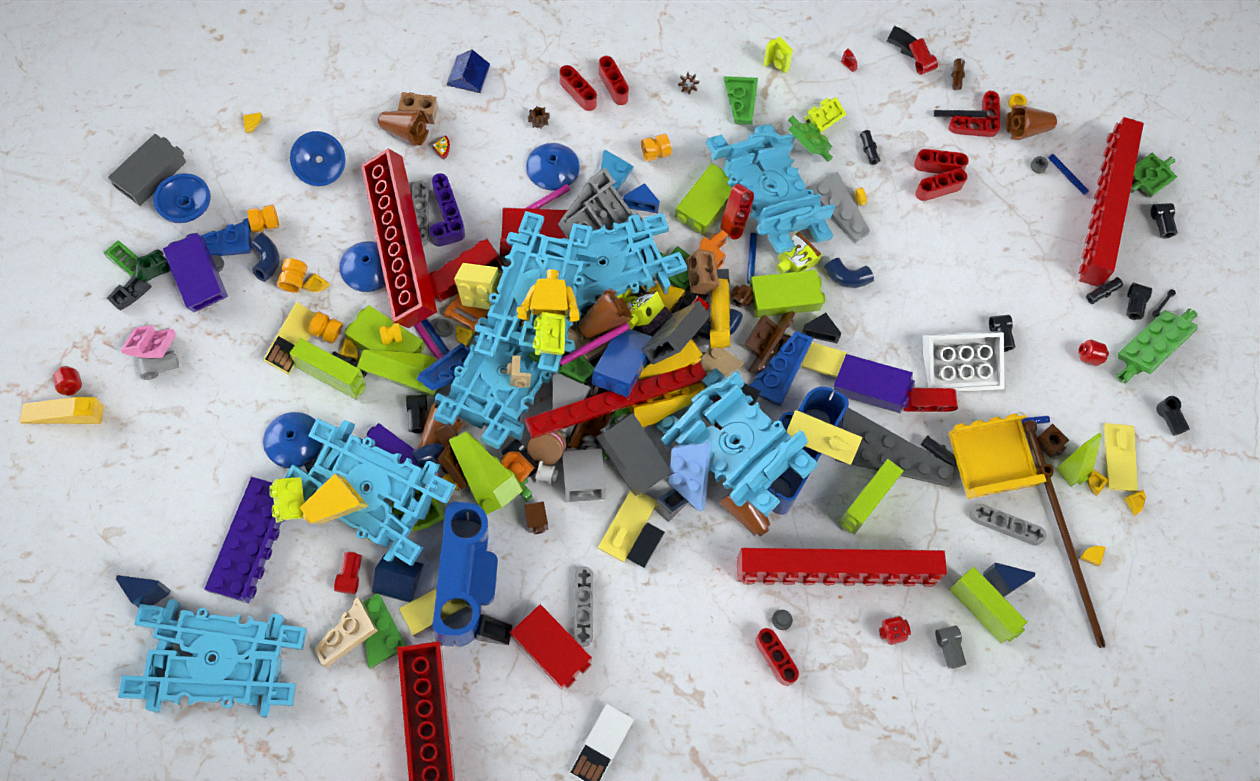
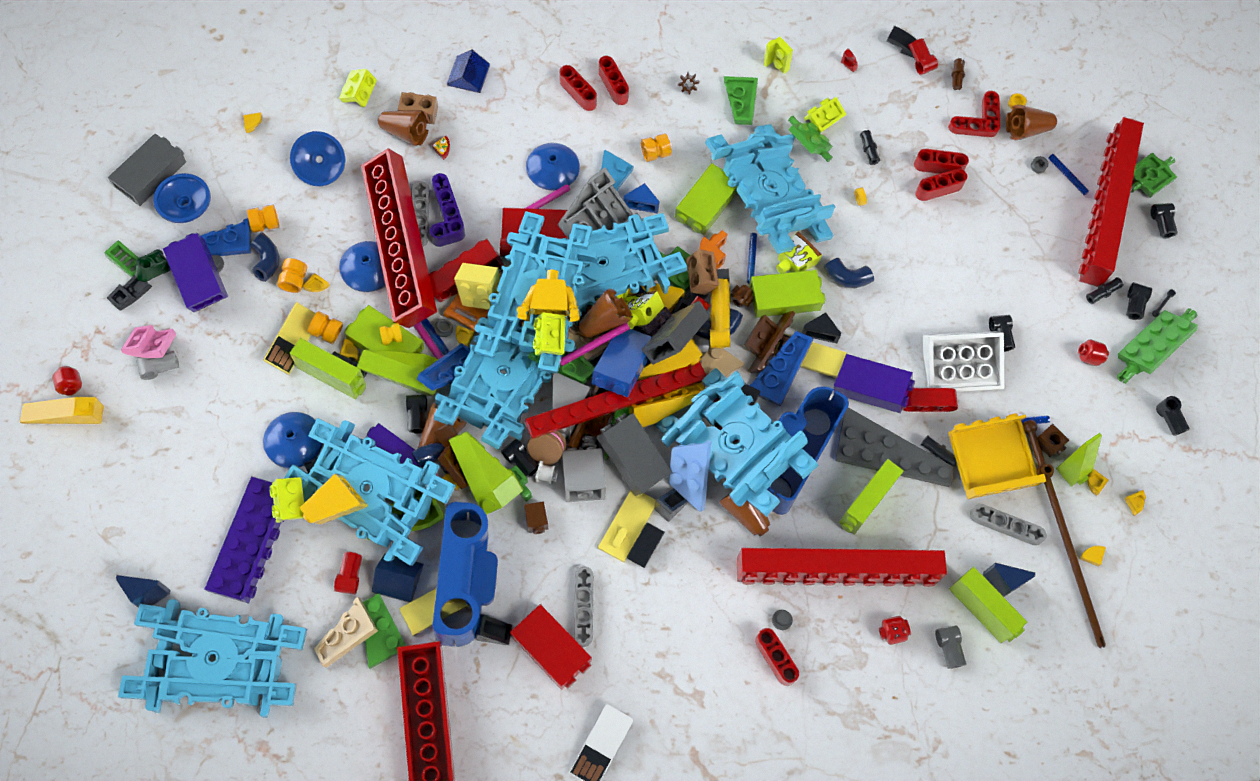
orange bracket [501,451,535,482] -> none
tan bracket [507,355,532,388] -> none
reddish brown gear [528,106,550,129] -> none
red beam [720,184,754,240] -> none
light yellow piece [786,410,863,465] -> none
light grey wing [811,171,870,243] -> none
black bar [934,110,987,118] -> none
light yellow piece [1104,423,1138,492] -> none
none -> neon yellow bracket [339,69,377,107]

